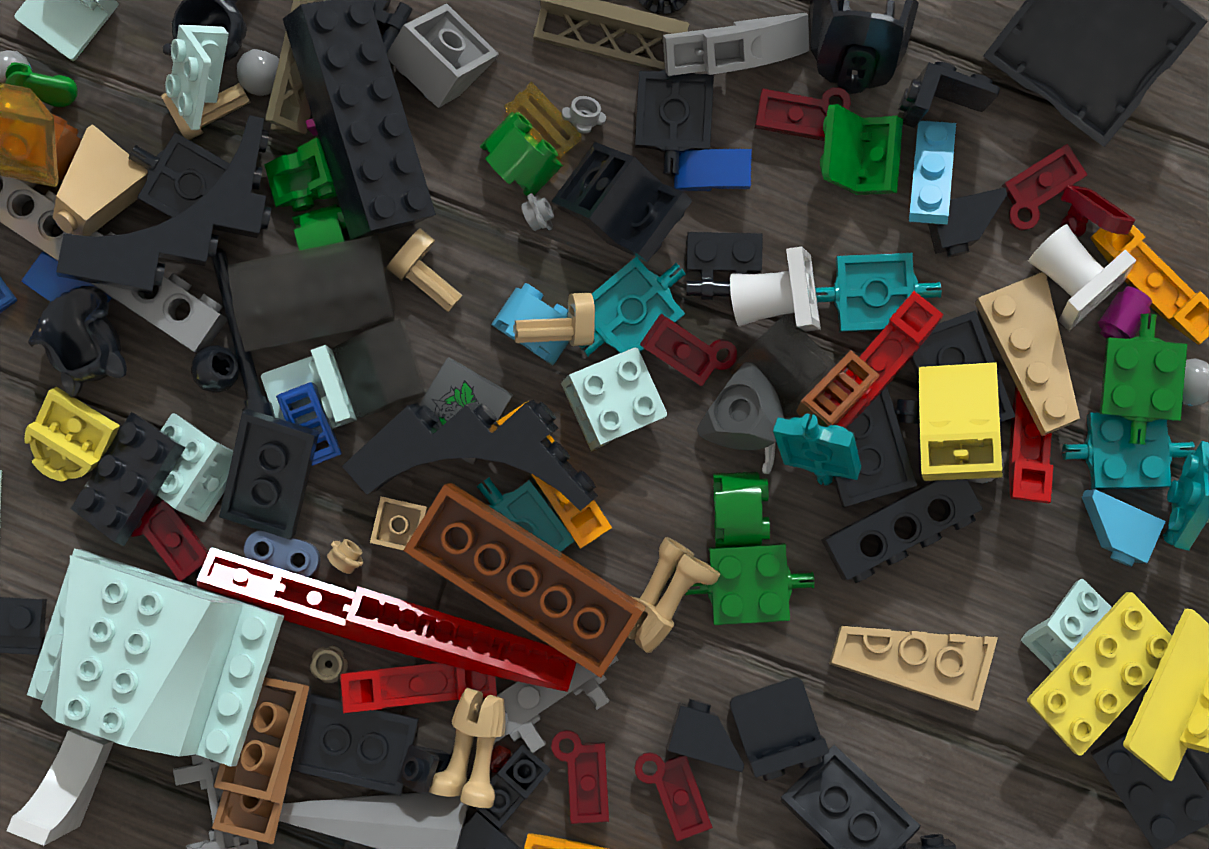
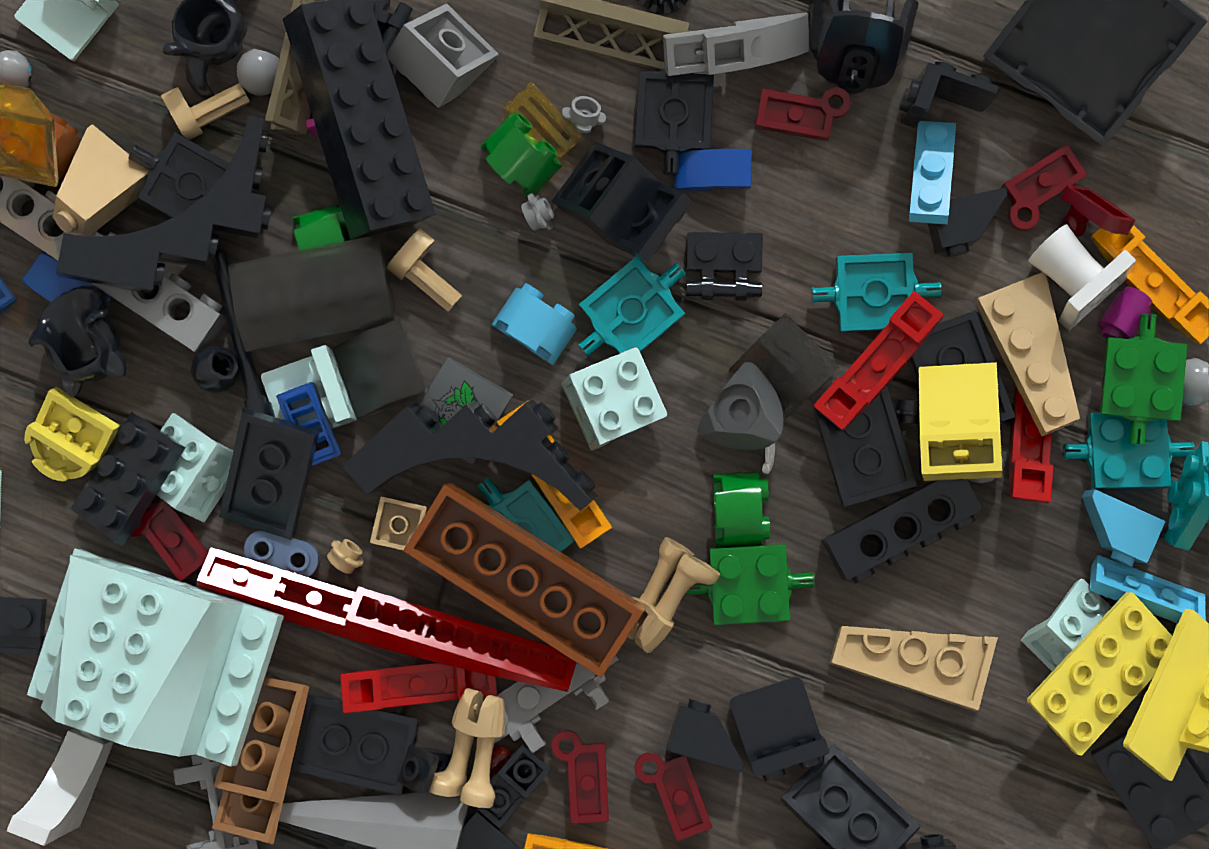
green piece [4,62,78,108] -> none
light aqua bracket [165,25,228,130] -> none
green cylinder [264,138,337,212] -> none
dark tan plate [310,646,348,683] -> none
tan piece [513,293,595,346] -> none
dark red hinge [639,314,737,386] -> none
white plant [730,246,821,332] -> none
teal plate [773,414,861,486] -> none
dark orange slope [797,350,880,427] -> none
green bracket [820,104,903,195] -> none
none -> medium azure plate [1090,555,1206,624]

